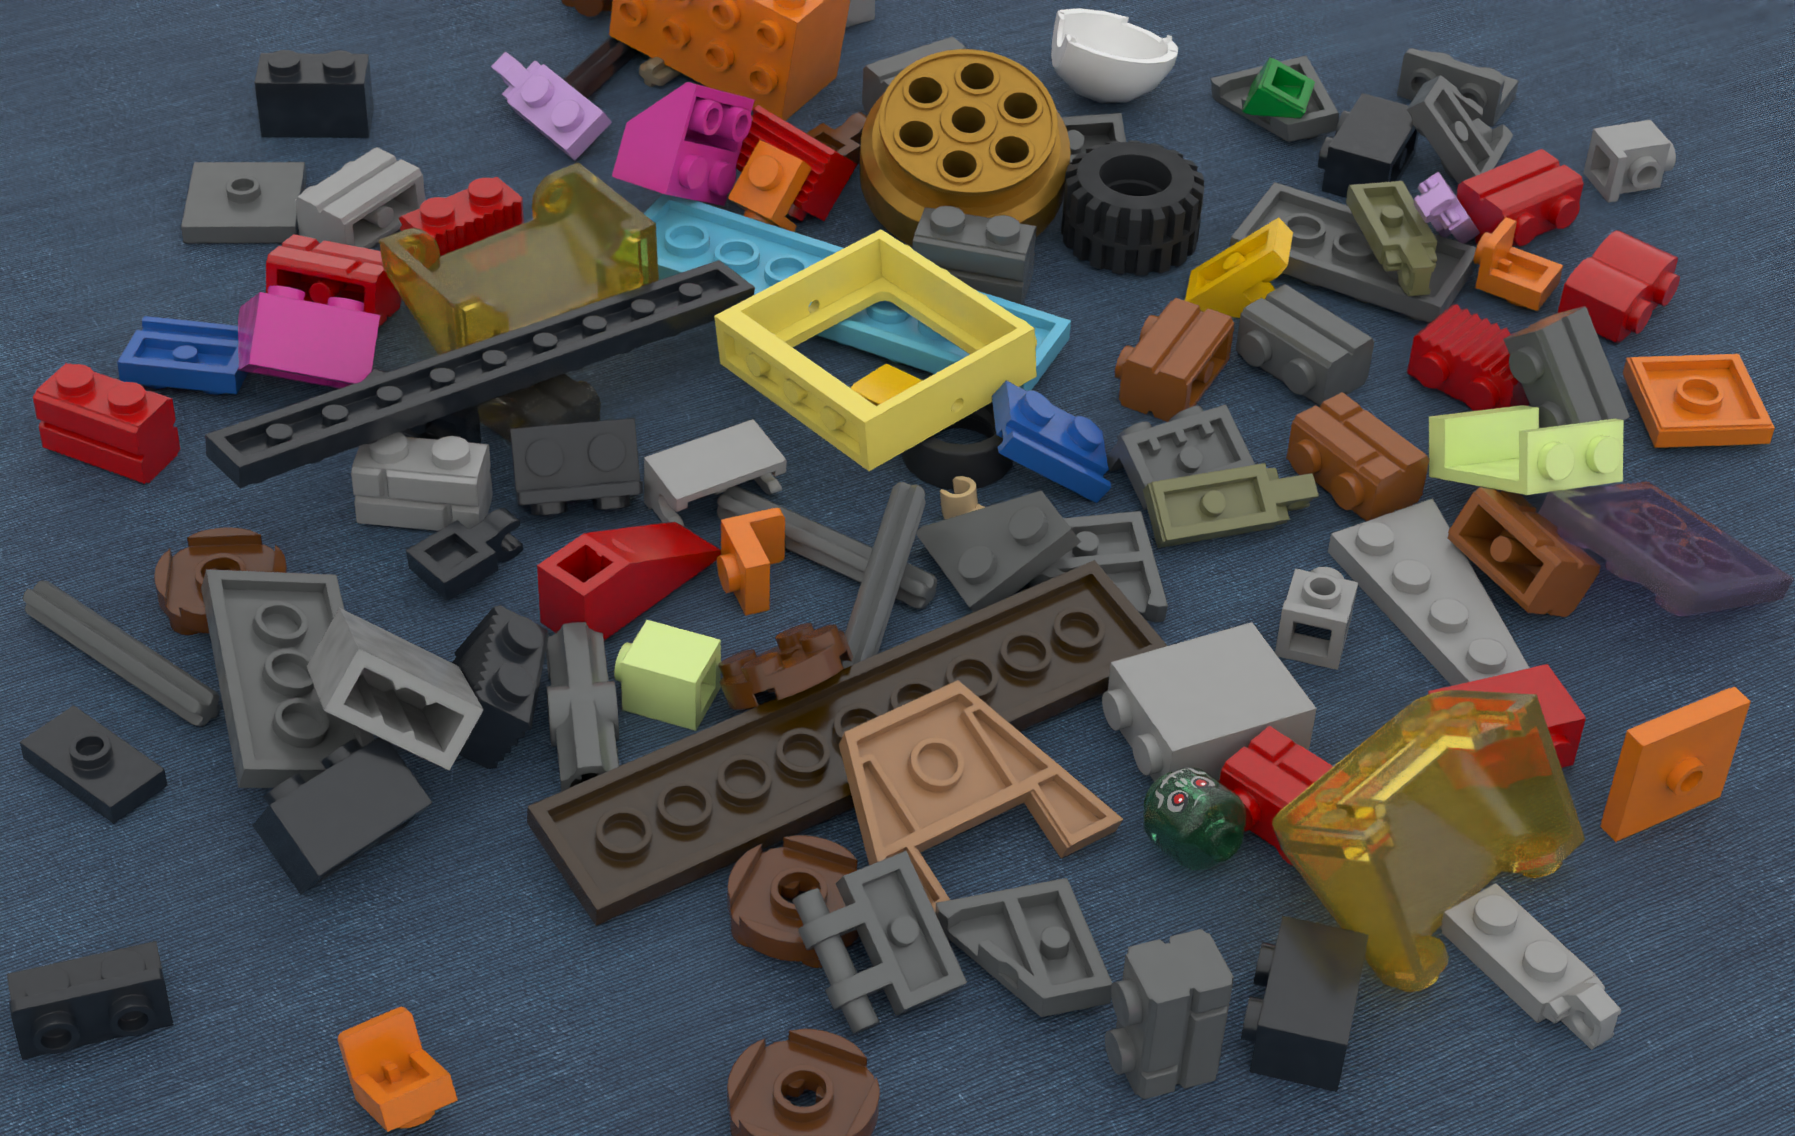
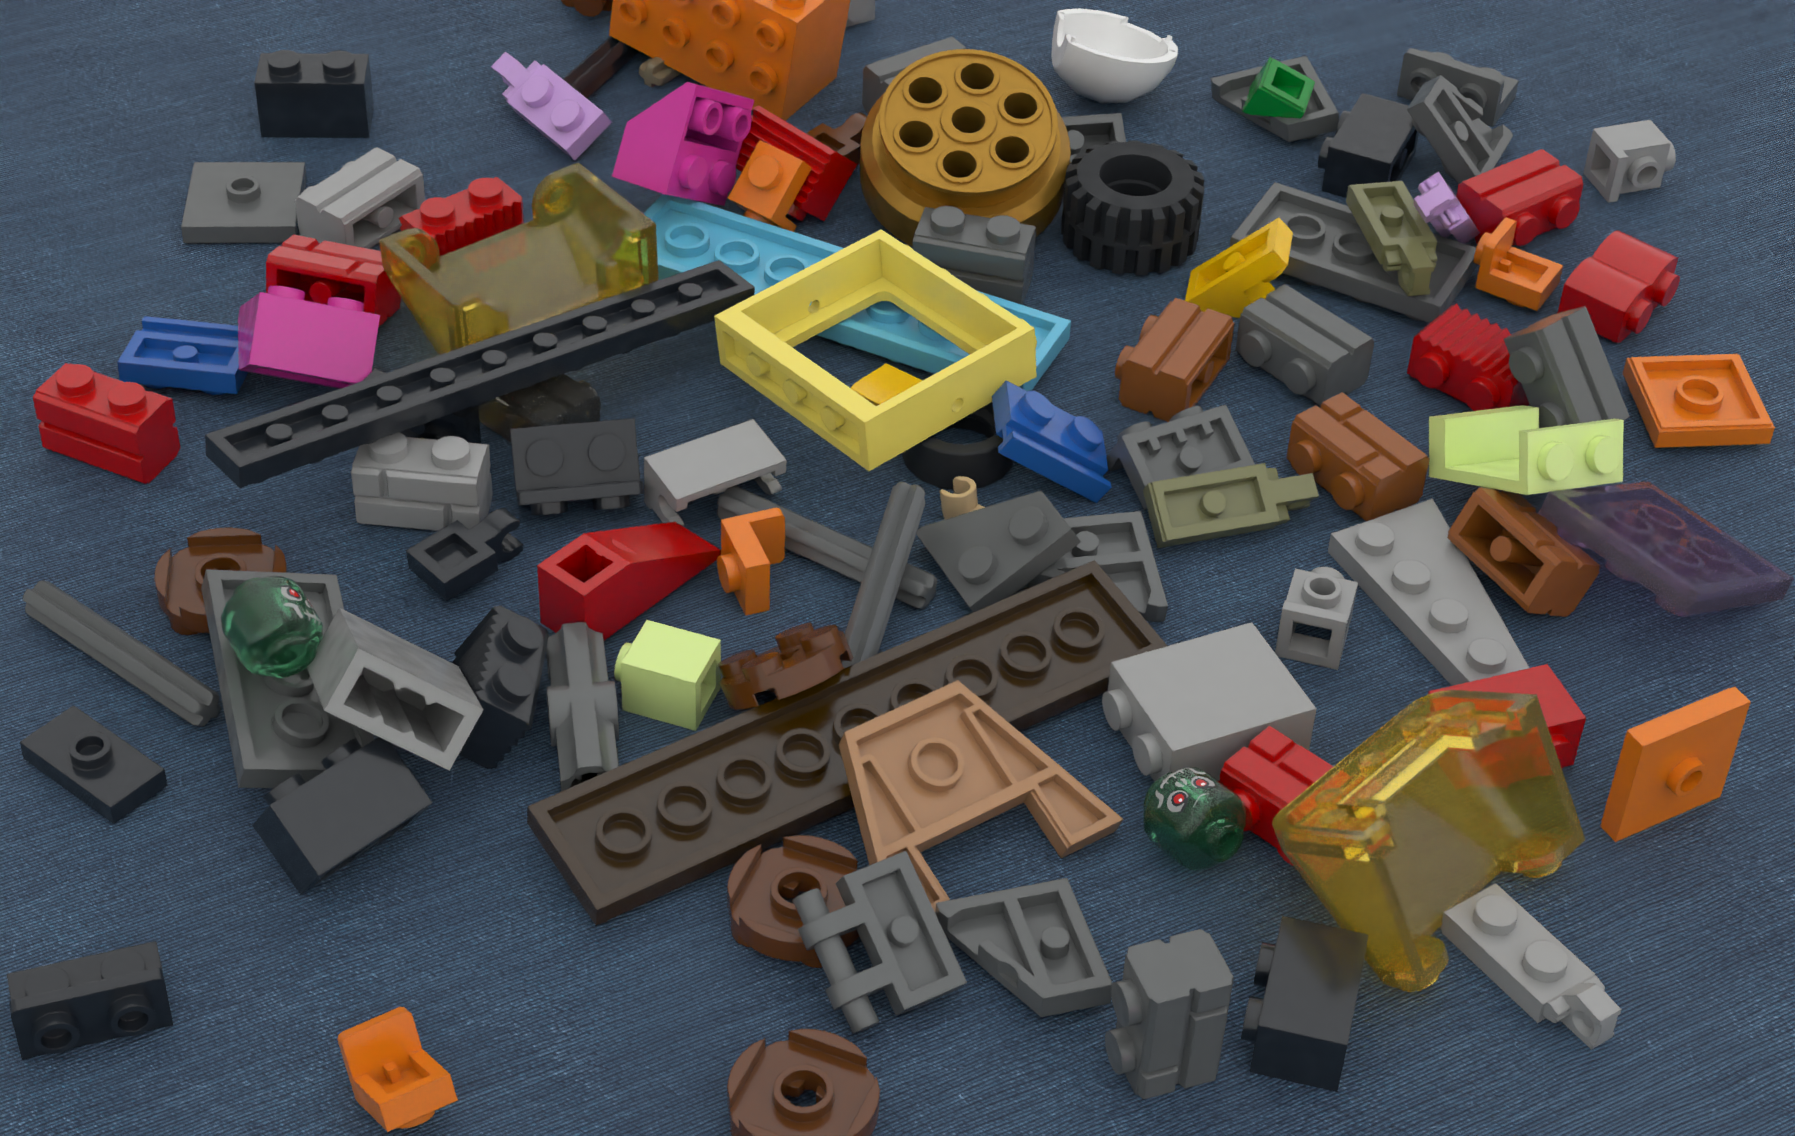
none -> clear green head [221,576,323,678]

